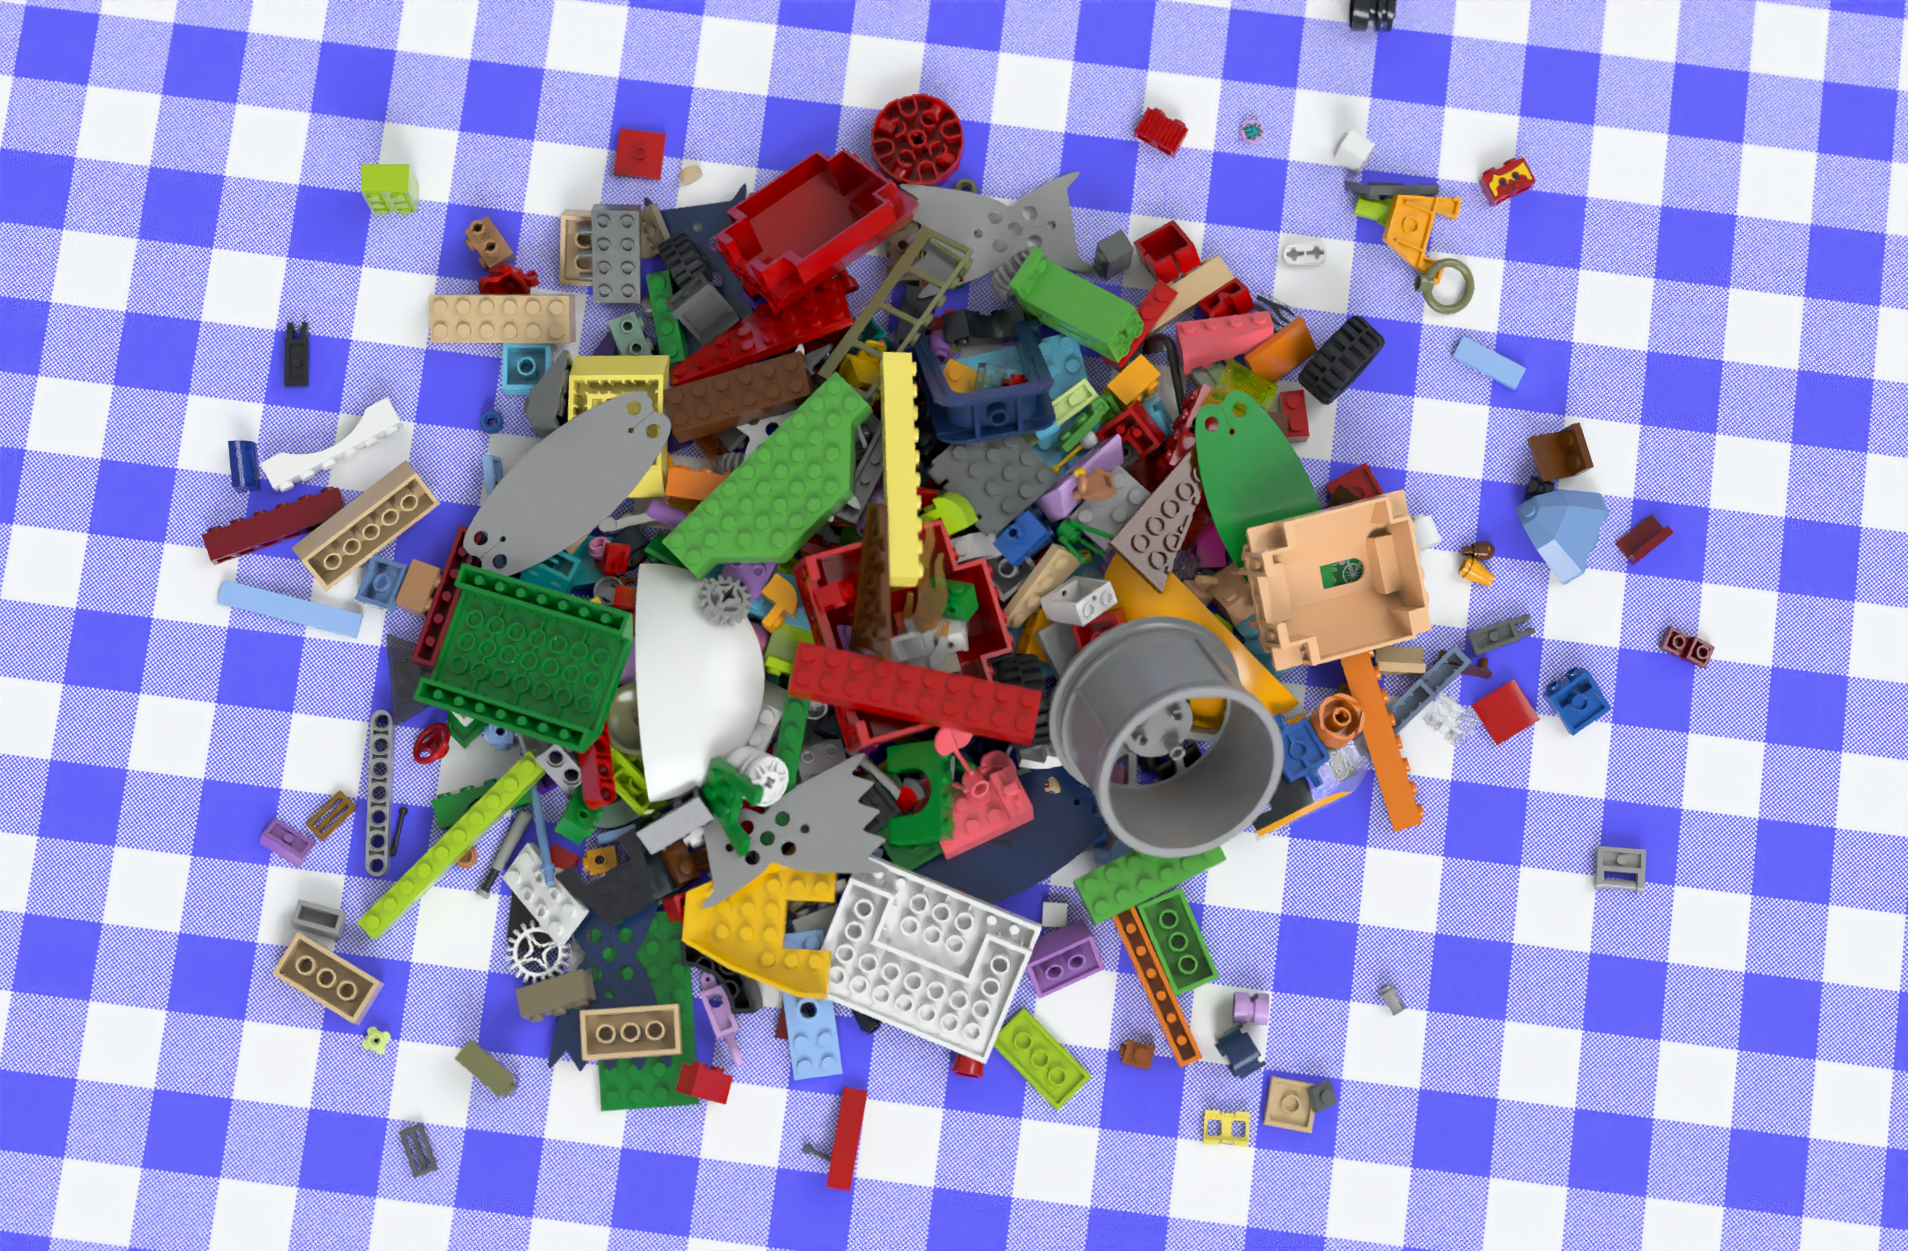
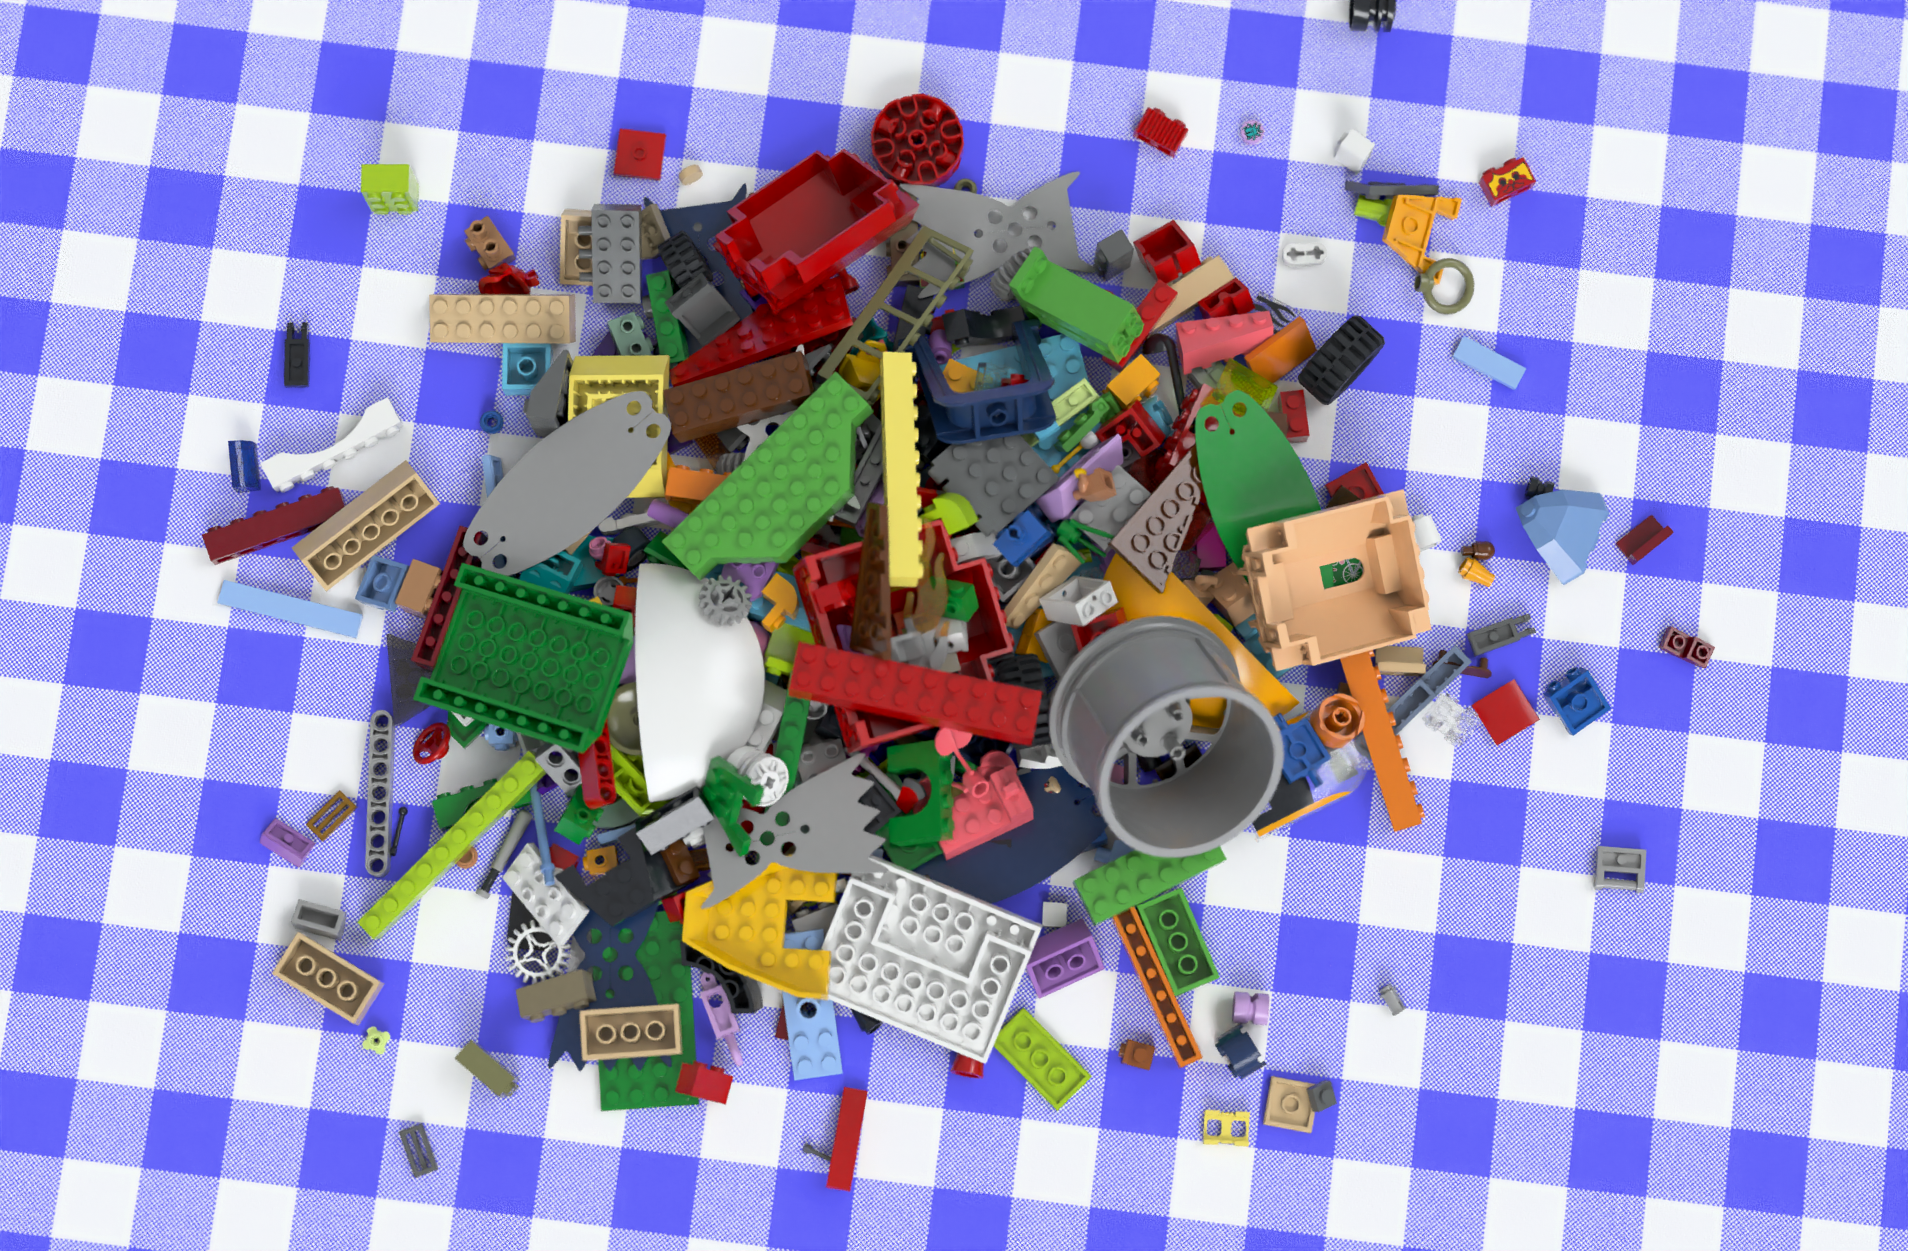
reddish brown bracket [1527,422,1594,482] -> none

